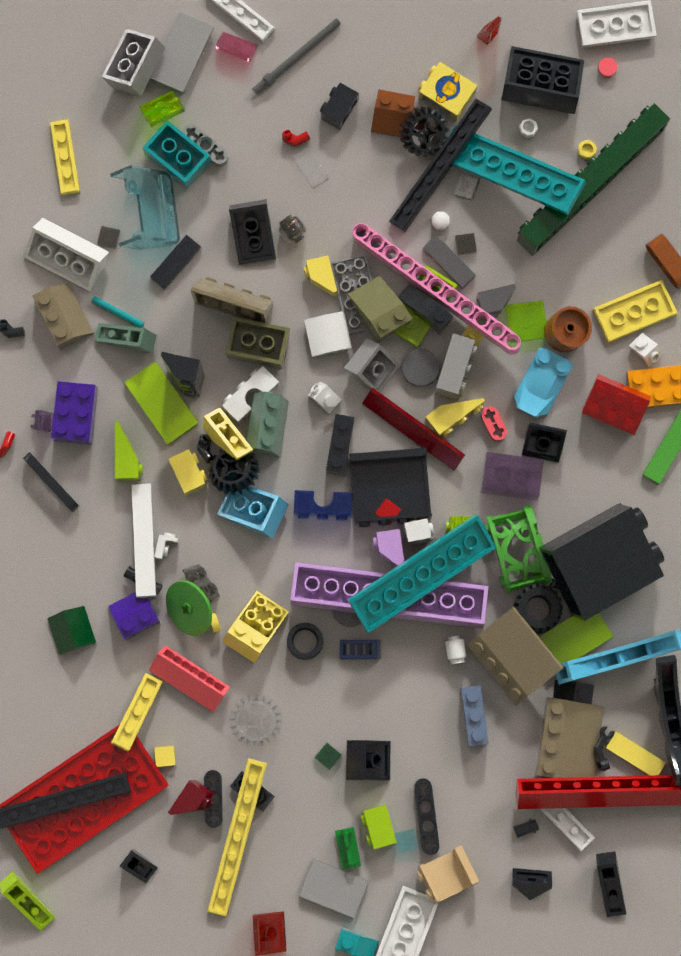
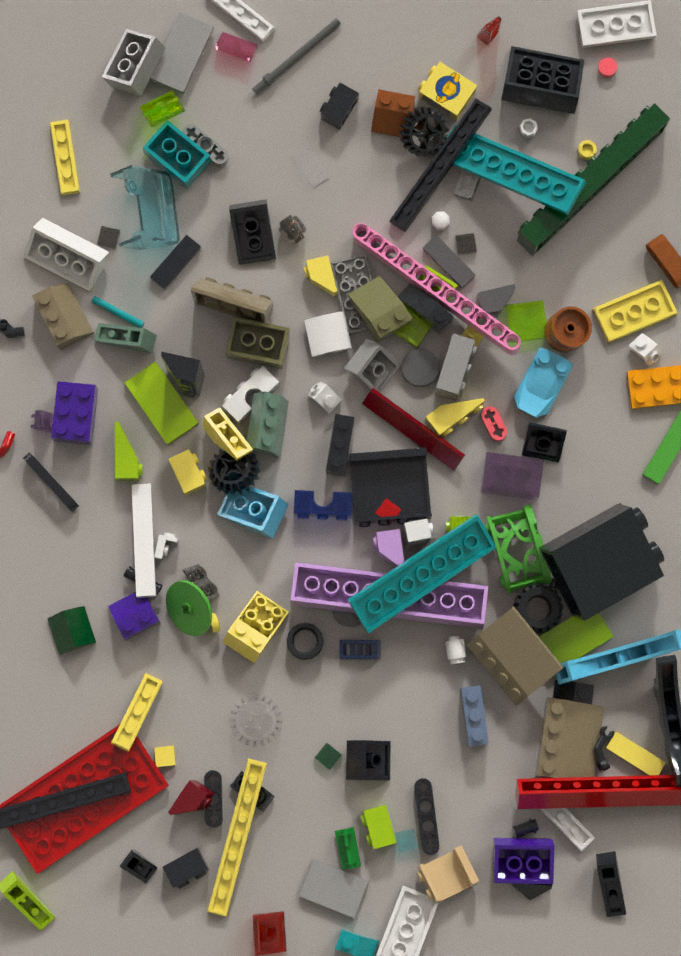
coral brick [149,645,230,712] -> none
black arm [197,434,214,463] -> none
red arm [282,130,310,147] -> none
red brick [581,374,651,435] -> none
none -> black brick [162,848,209,889]
none -> dark purple slope [493,838,555,884]

